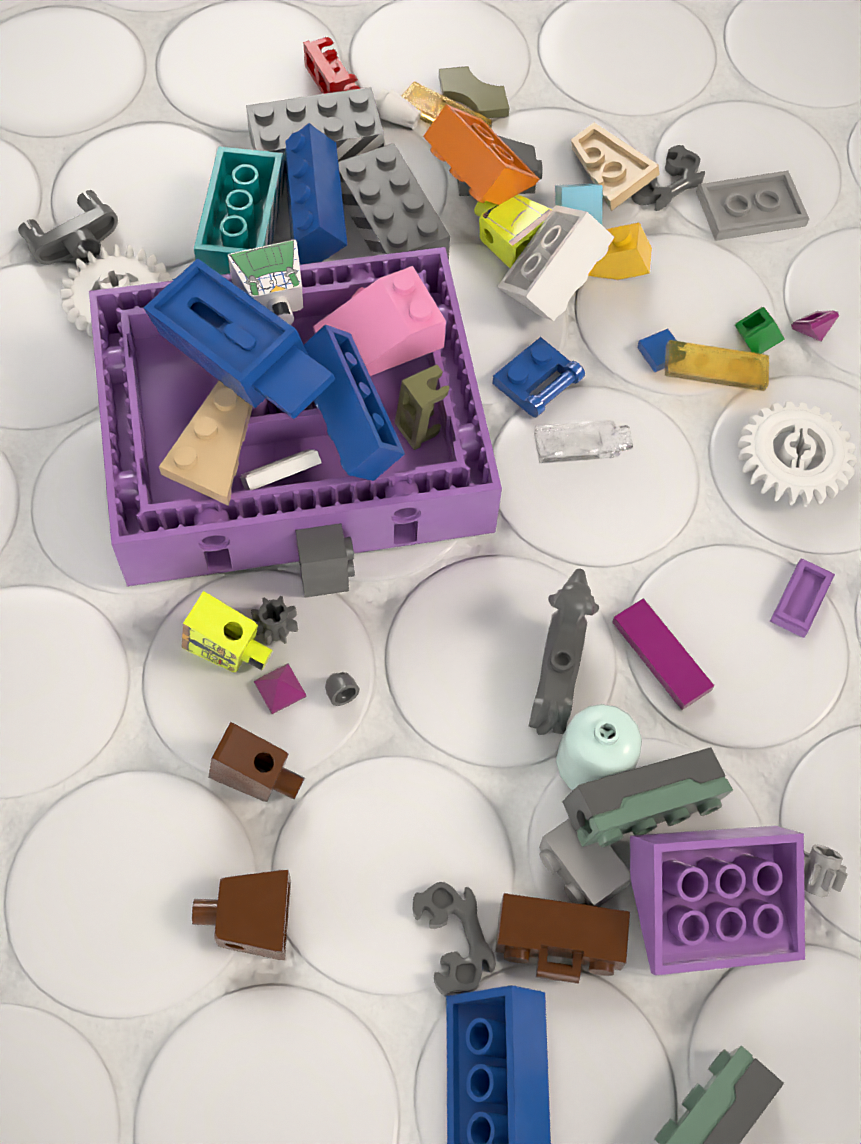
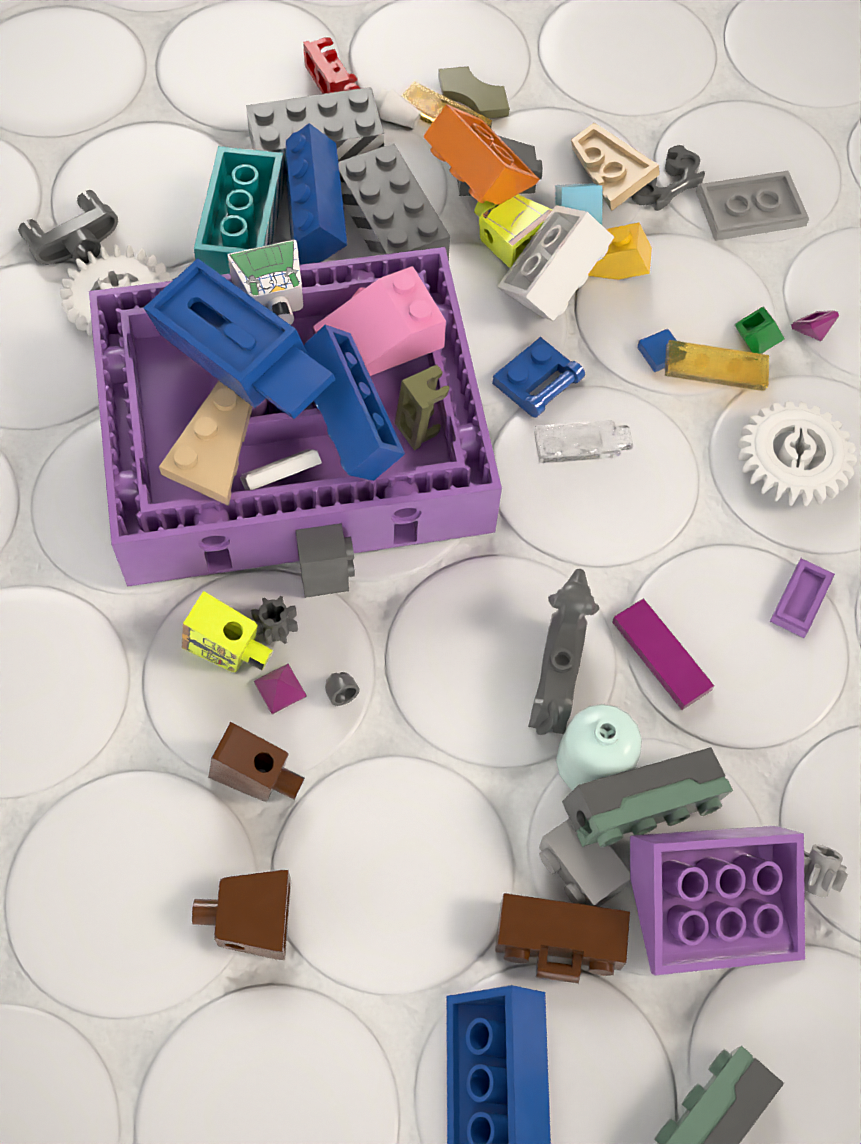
dark grey helmet [412,882,496,996] -> none

